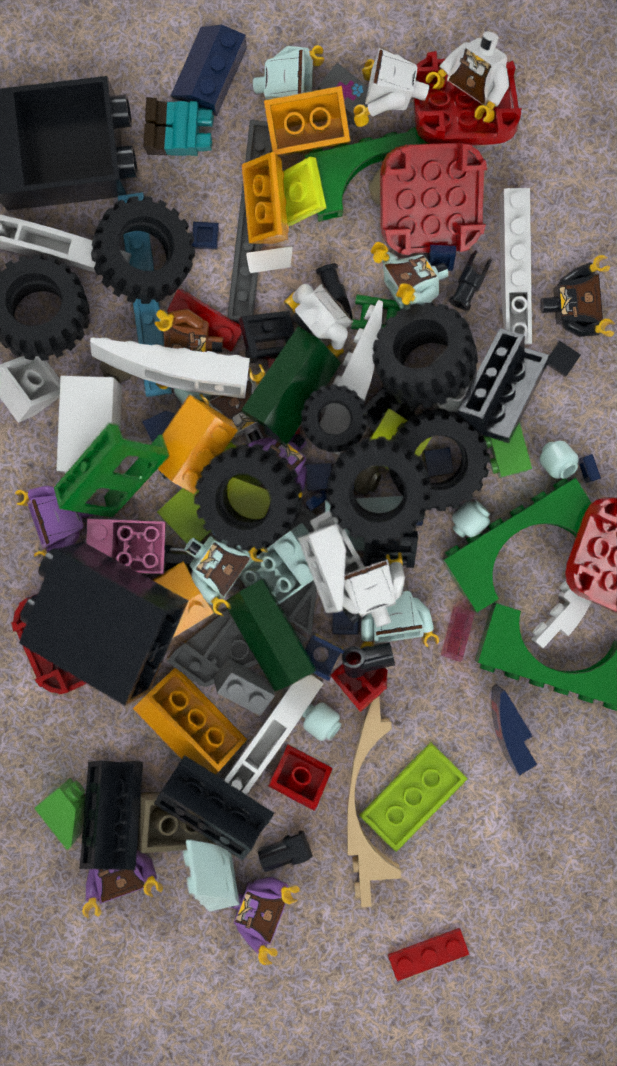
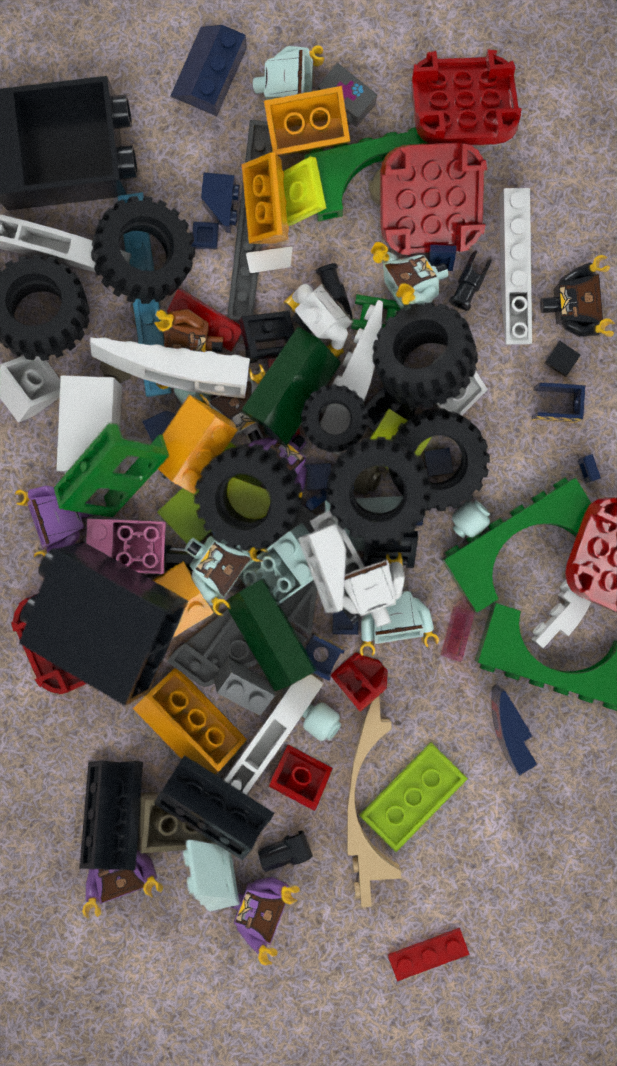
bright green slope [34,778,85,850] -> none
teal hips [143,97,214,156] -> none
black piece [342,642,395,678] -> none
white torso [353,48,429,127] -> none
torso [426,32,509,123] -> none
black slope [458,328,549,443] -> none
bright green slope [482,422,532,478] -> none
light aqua head [539,441,579,479] -> none
none -> dark blue slope [201,172,240,233]
none -> dark blue piece [531,382,586,423]

